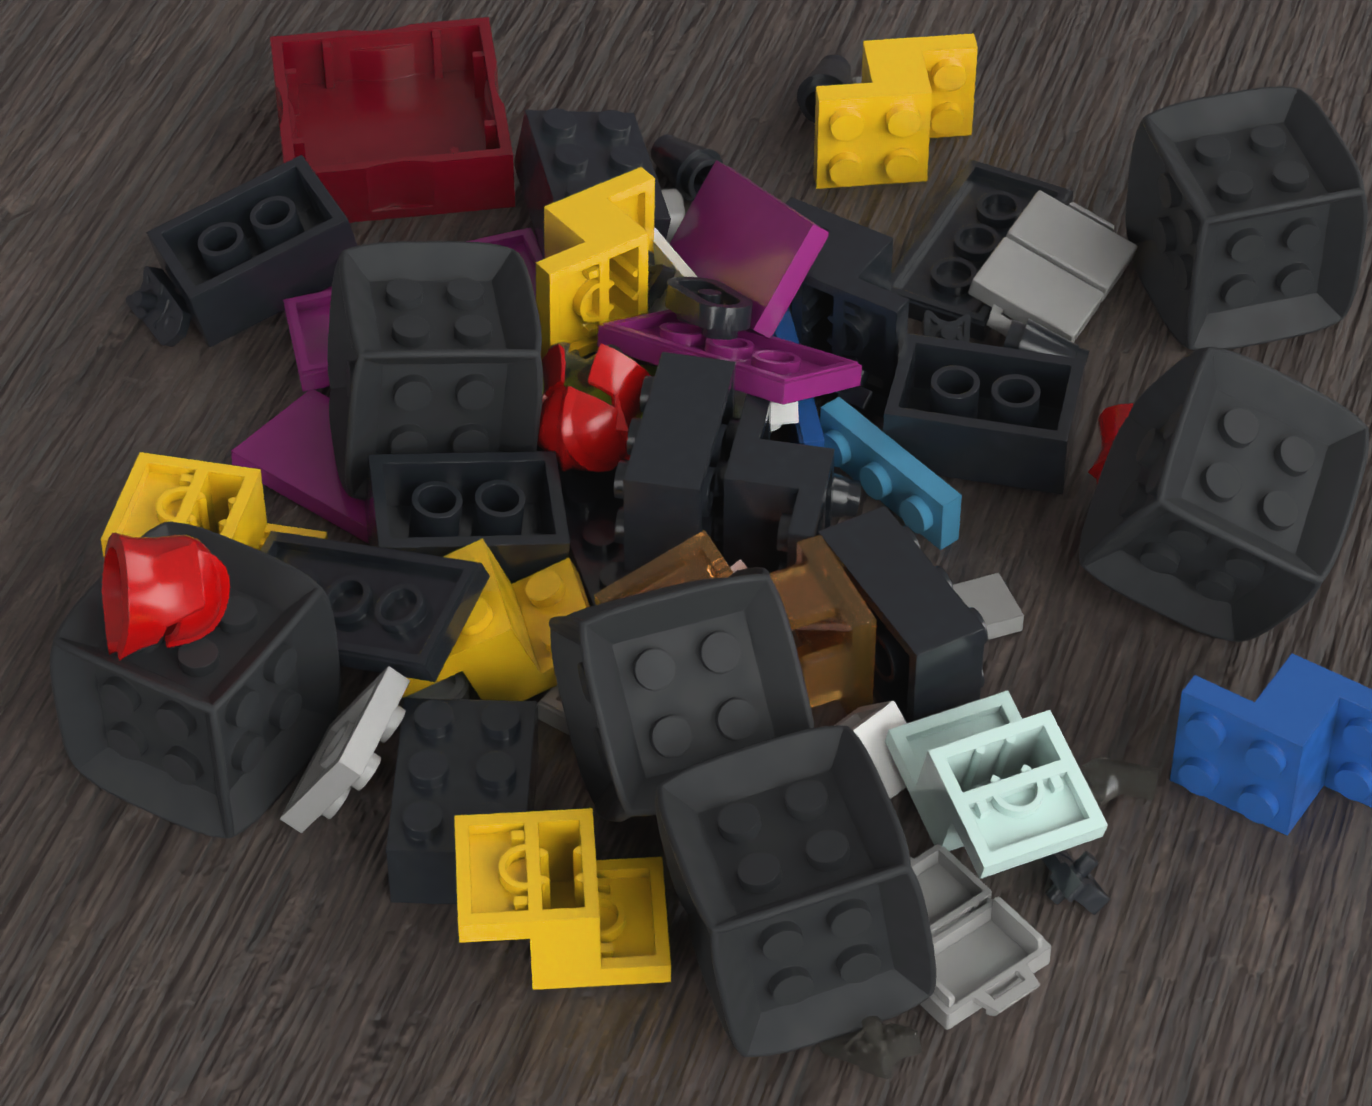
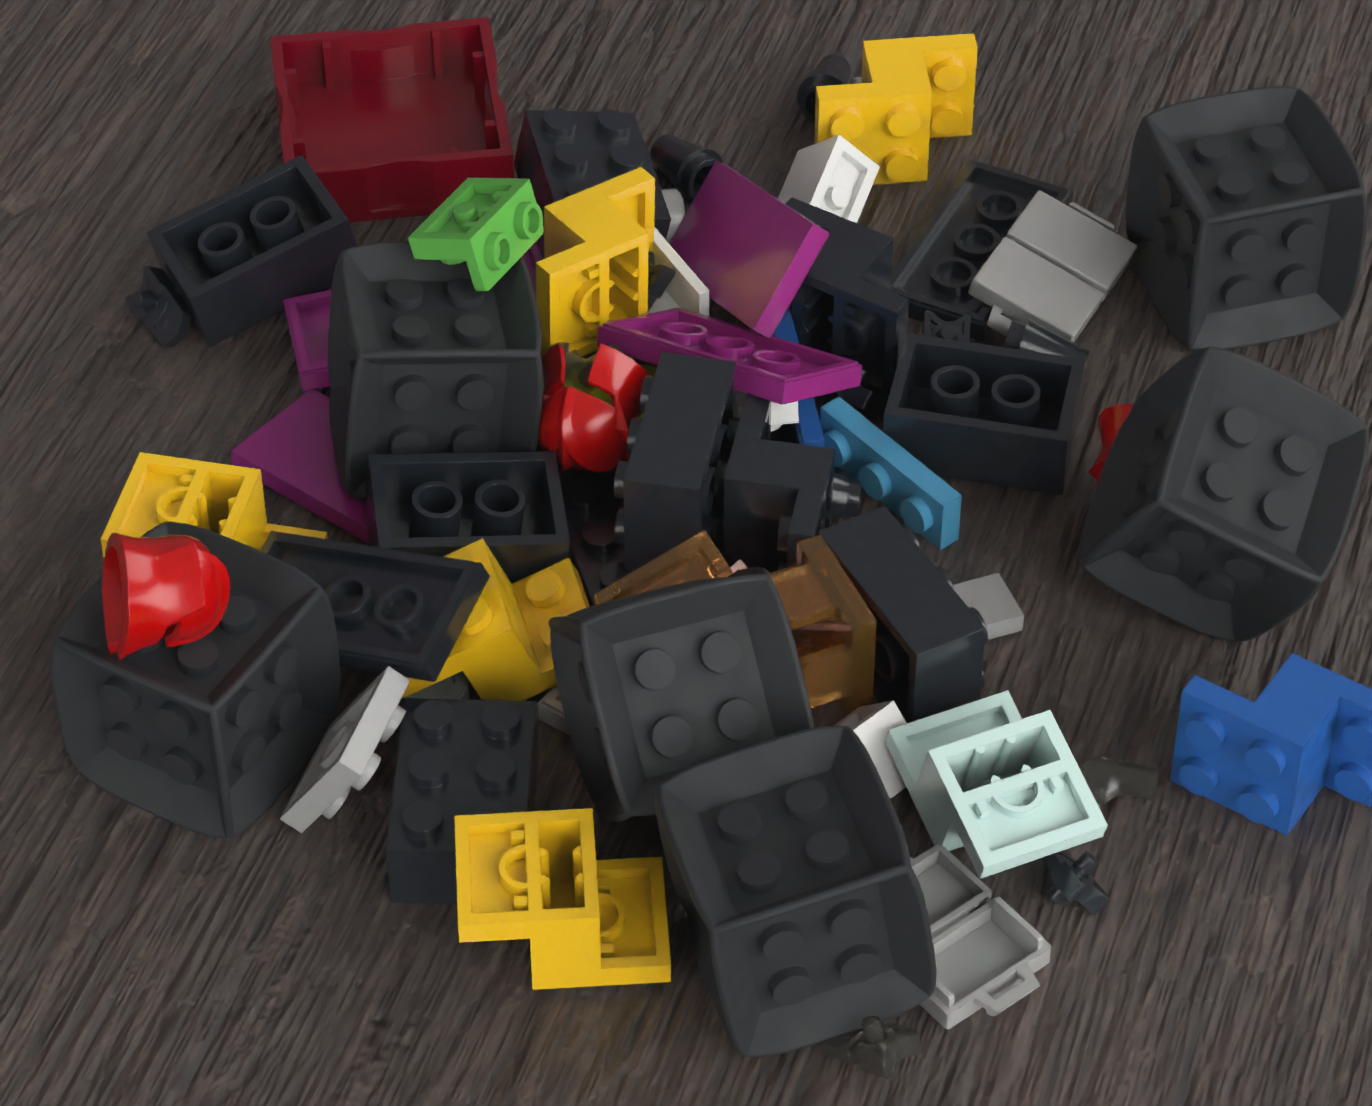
black plate [665,277,753,340] -> none
none -> bright green bracket [408,178,544,291]
none -> white panel [778,135,880,223]

